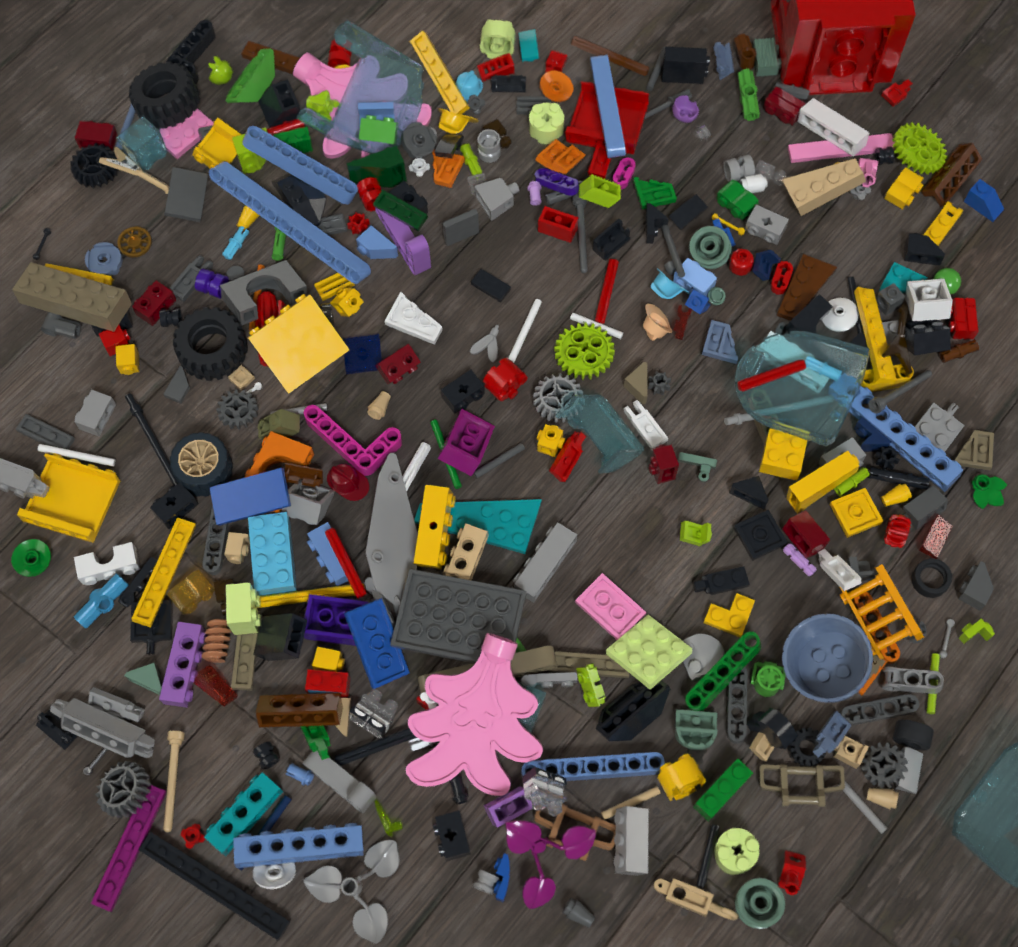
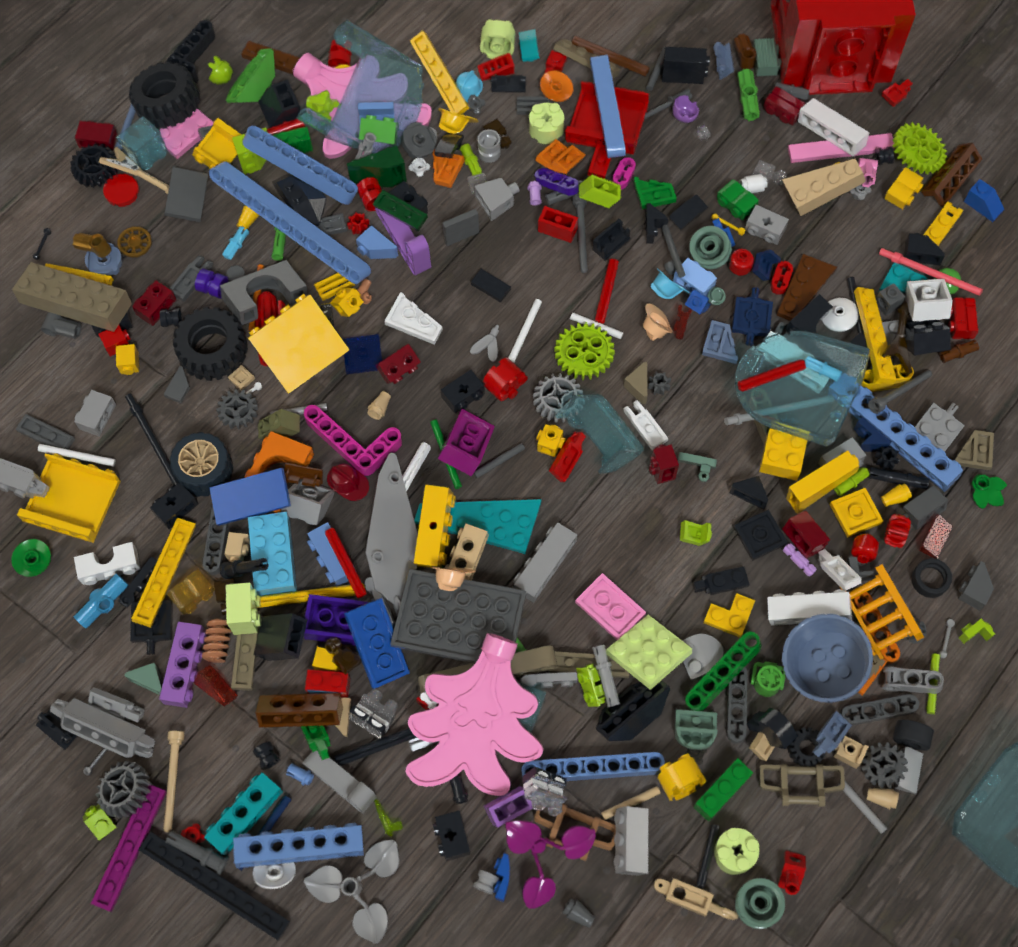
light grey wheel [724,154,755,182] -> none
none -> pearl gold piece [73,233,111,258]
none -> lime bracket [83,804,117,840]
none -> red tile [103,174,140,207]
none -> dark grey pin [166,830,229,875]
none -> black pin [220,558,269,579]
none -> dark brown plate [325,637,362,675]
none -> light grey pin [354,133,376,160]
none -> nougat arm [357,279,372,304]
none -> light nougat piece [432,567,476,591]
none -> dark tan plate [554,39,621,79]
none -> light grey pin [592,645,620,707]
none -> dark blue plate [732,287,773,346]
none -> white brick [768,590,852,626]
none -> red head [851,534,879,563]
none -> coral bar [879,248,983,296]

